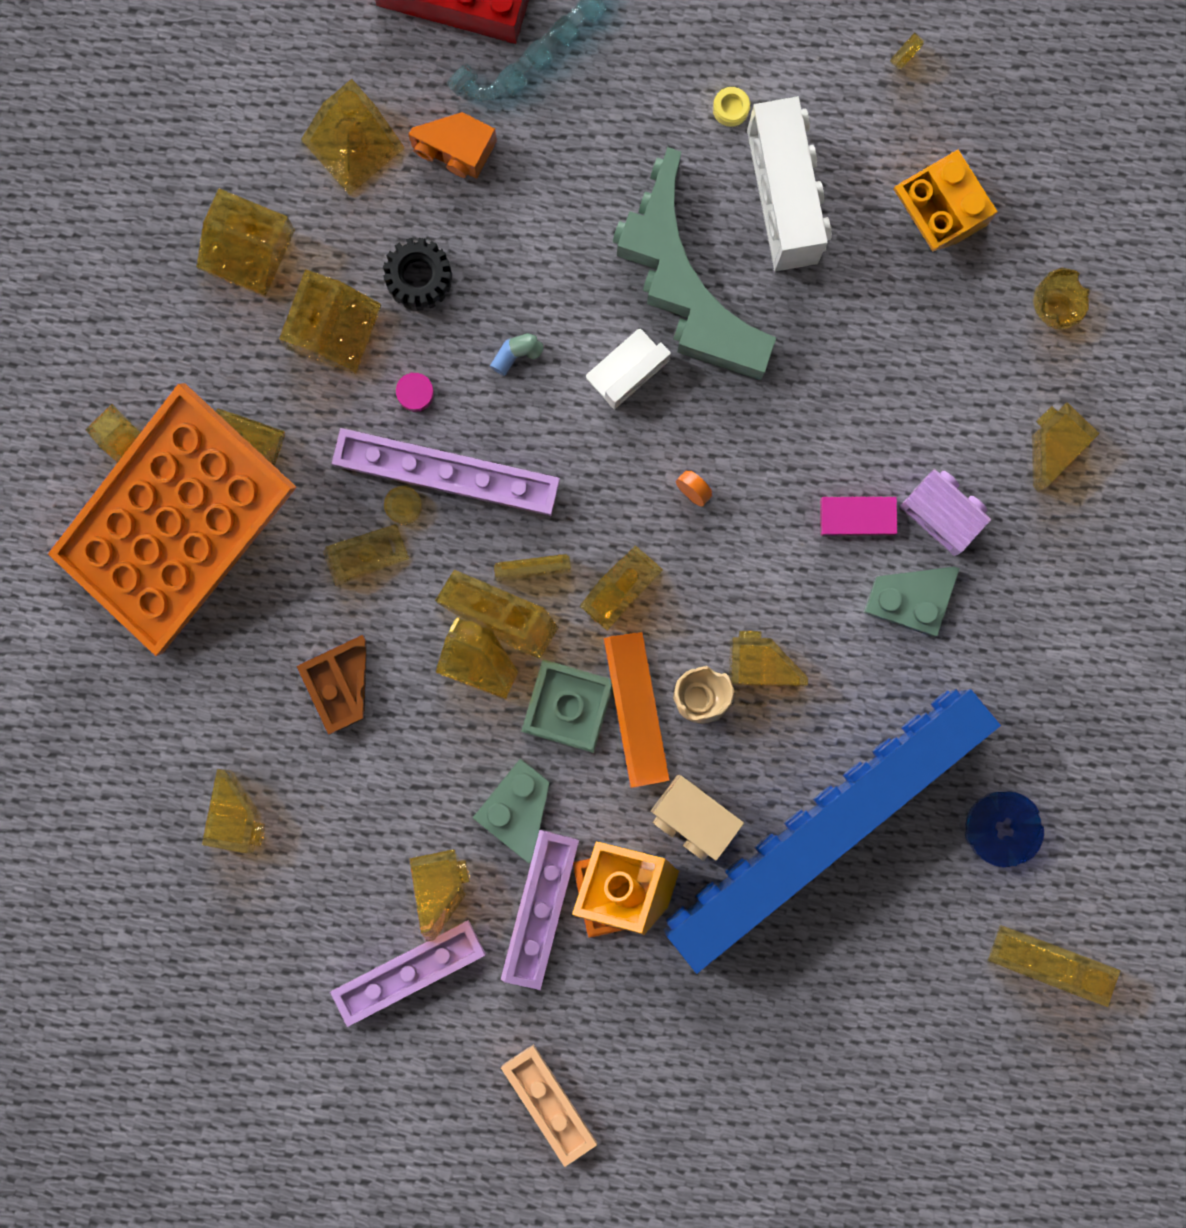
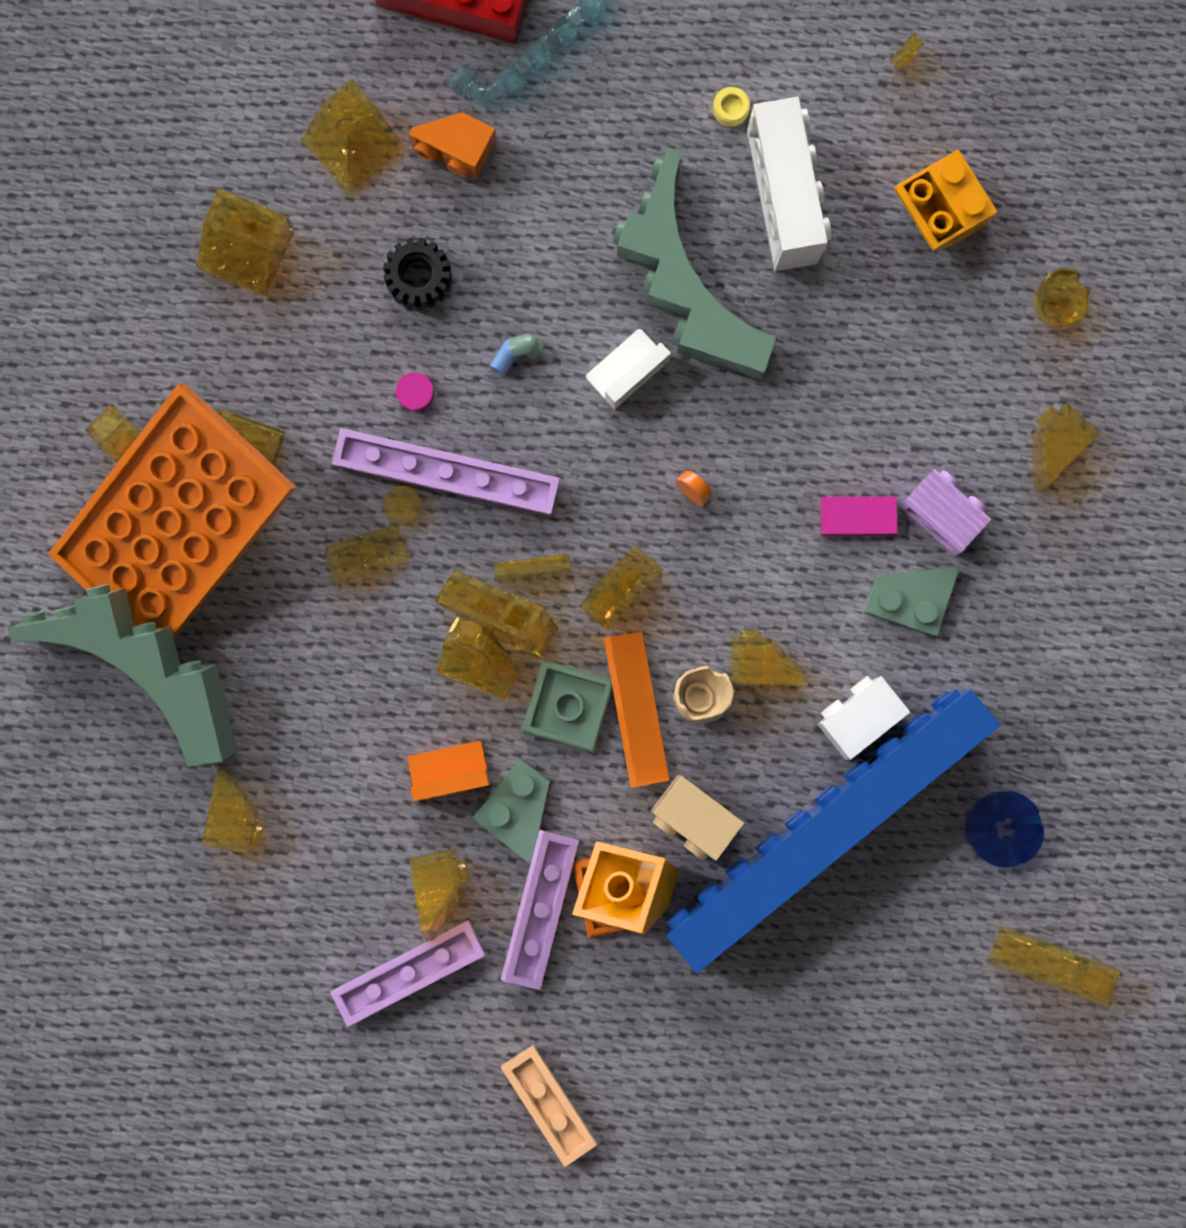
clear yellow slope [279,269,382,374] -> none
dark orange wing [296,635,367,735] -> none
none -> sand green arch [8,584,237,767]
none -> orange panel [407,741,490,802]
none -> white brick [817,676,910,760]

